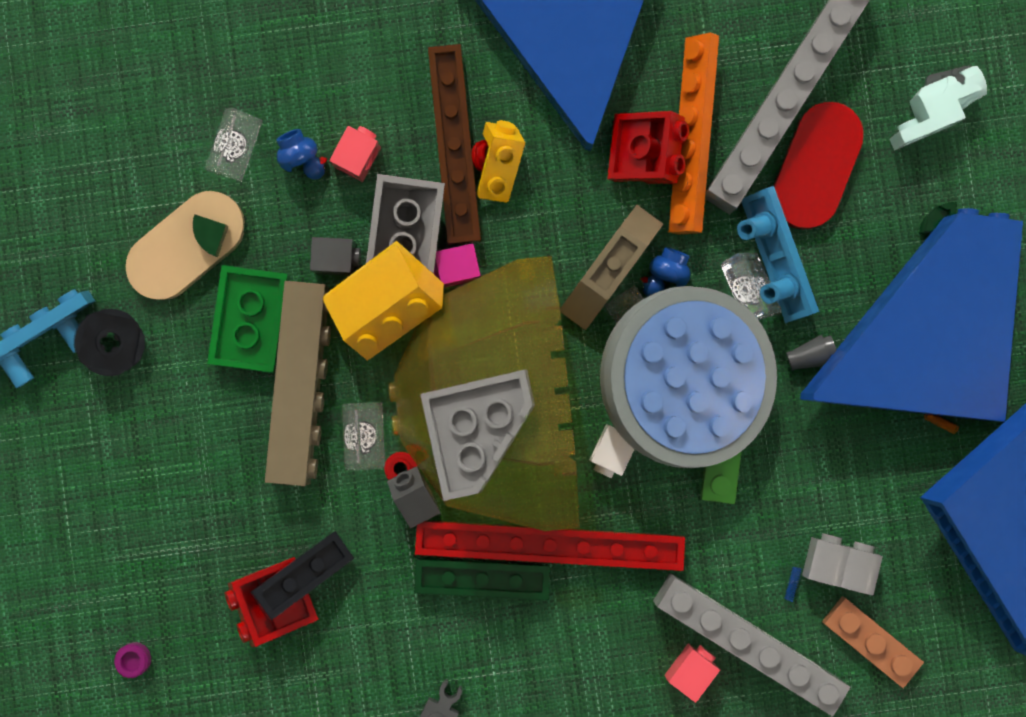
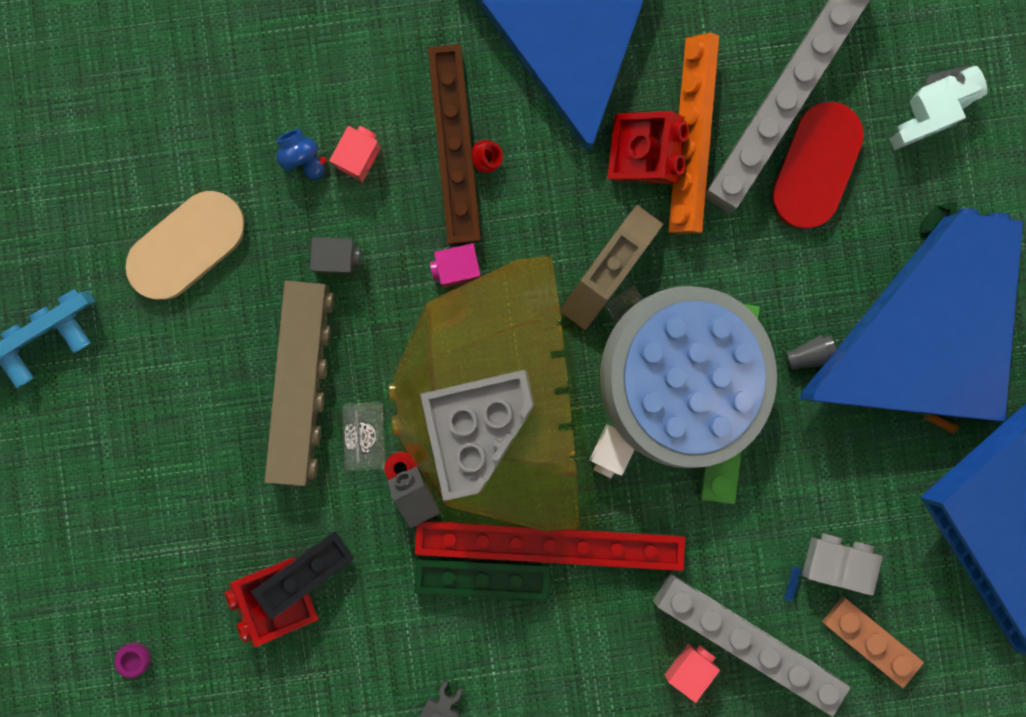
black plate [74,309,145,376] -> none
dark green tile [193,214,229,258] -> none
clear slope [205,107,263,182] -> none
green plate [207,265,290,373] -> none
yellow slope [323,241,444,361] -> none
light grey slope [366,174,445,274] -> none
yellow bracket [477,120,526,203] -> none
blue animal [640,247,691,297] -> none
clear slope [721,253,782,320] -> none
dark azure plate [737,186,819,323] -> none

